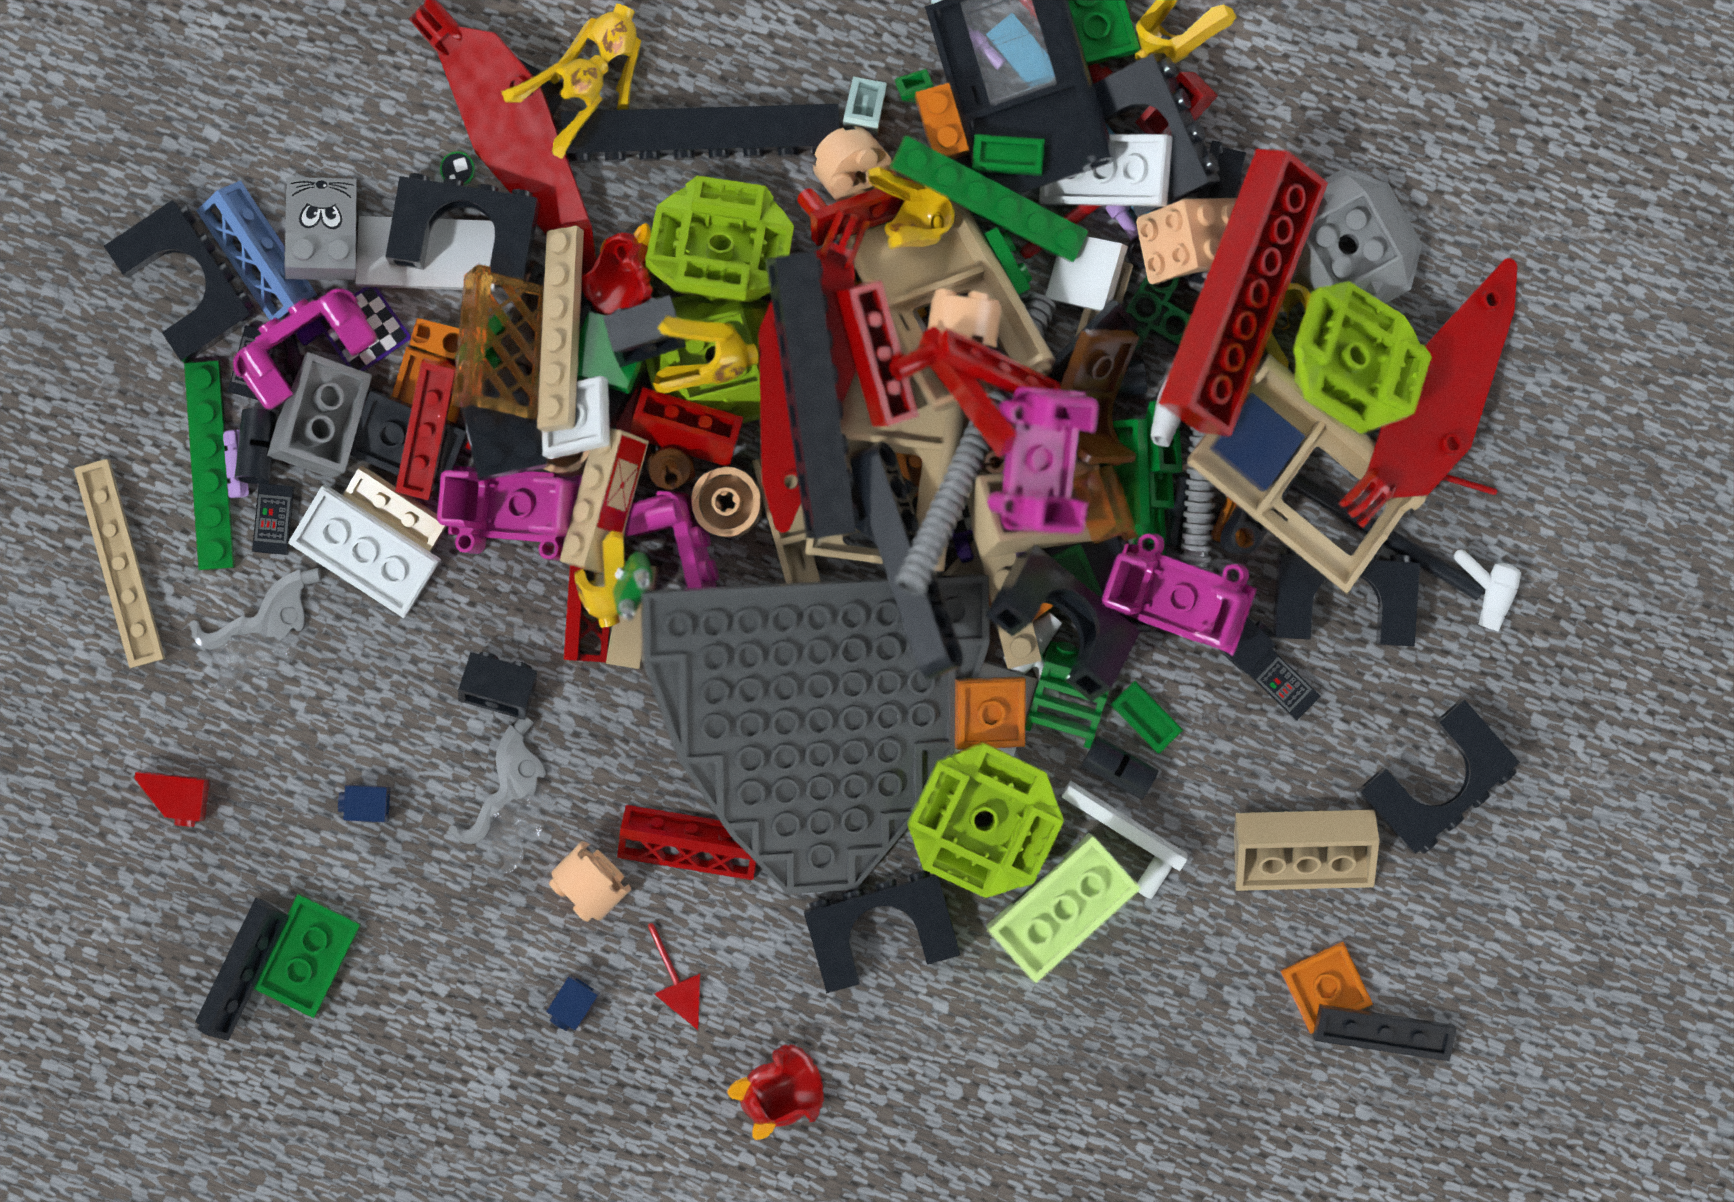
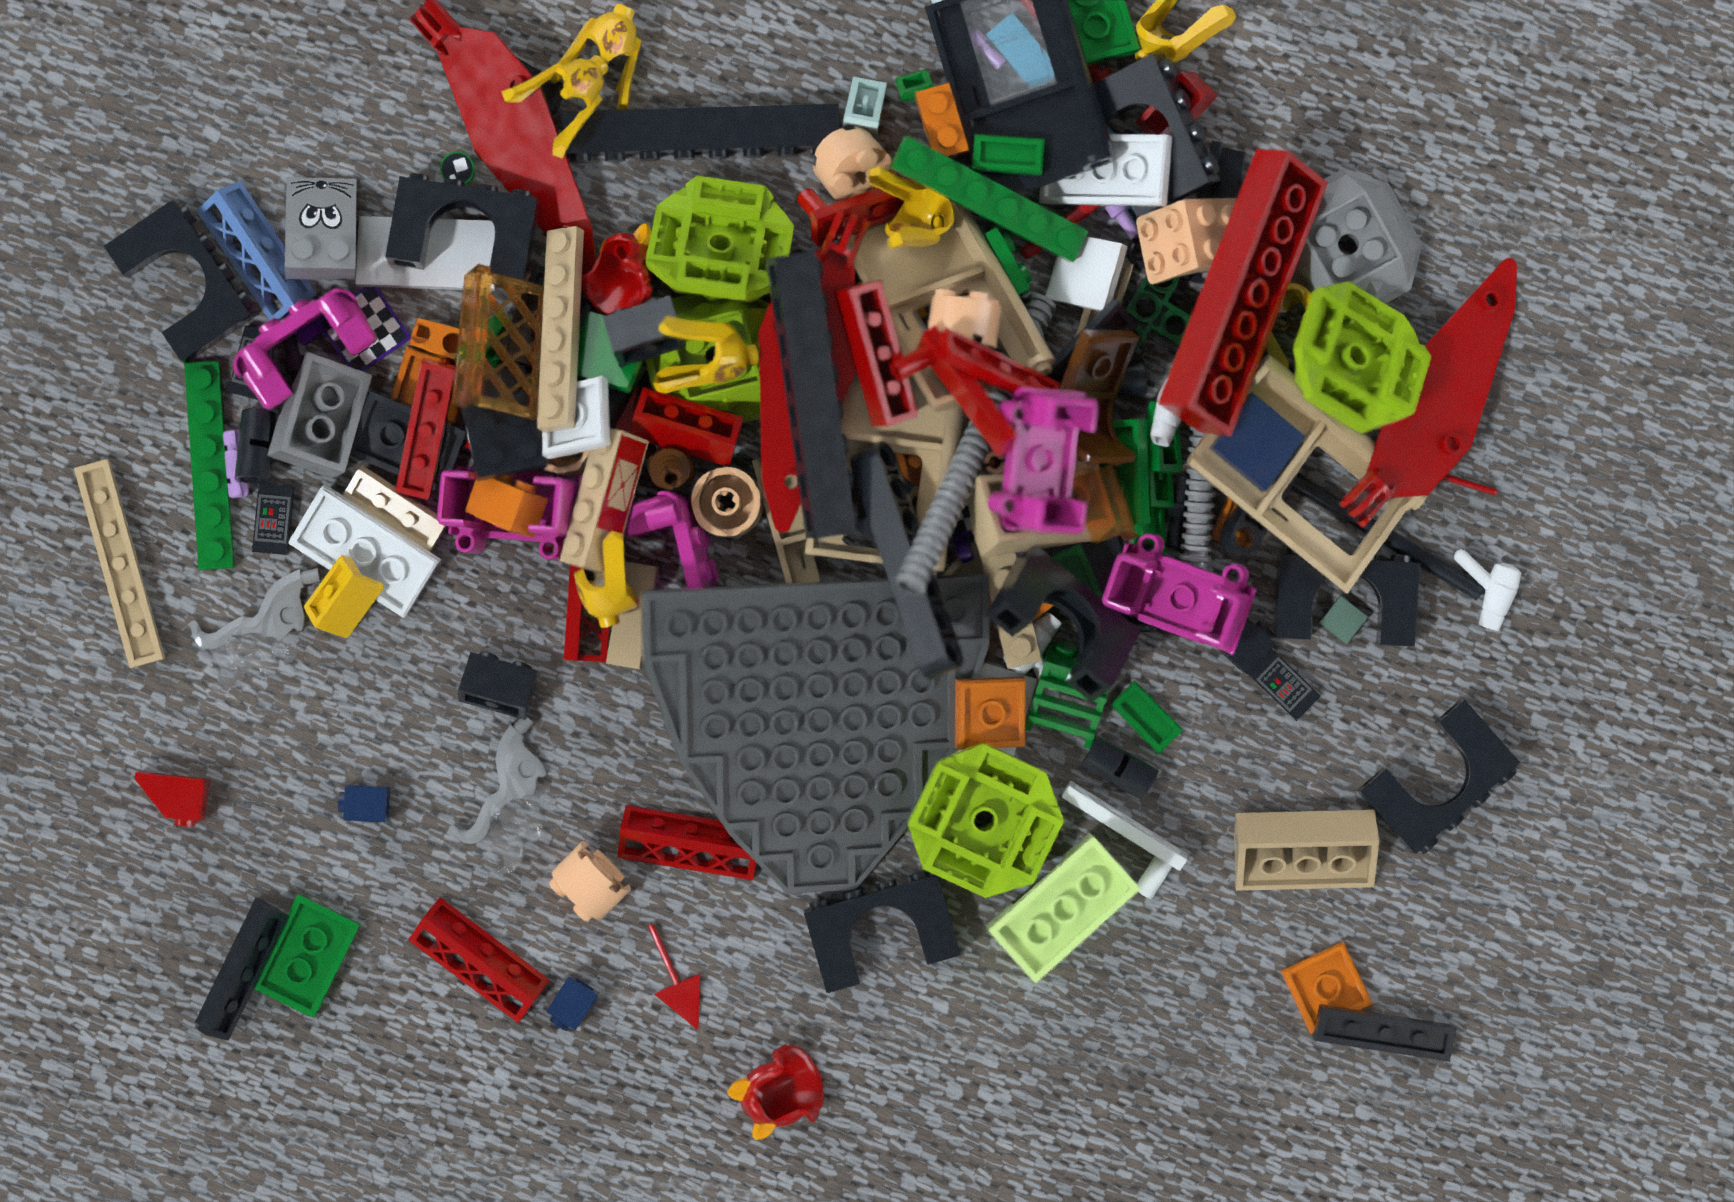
green piece [612,552,653,620] -> none
none -> yellow panel [303,555,384,638]
none -> red fence [408,897,550,1023]
none -> orange brick [465,475,548,538]
none -> sand green tile [1319,596,1368,644]

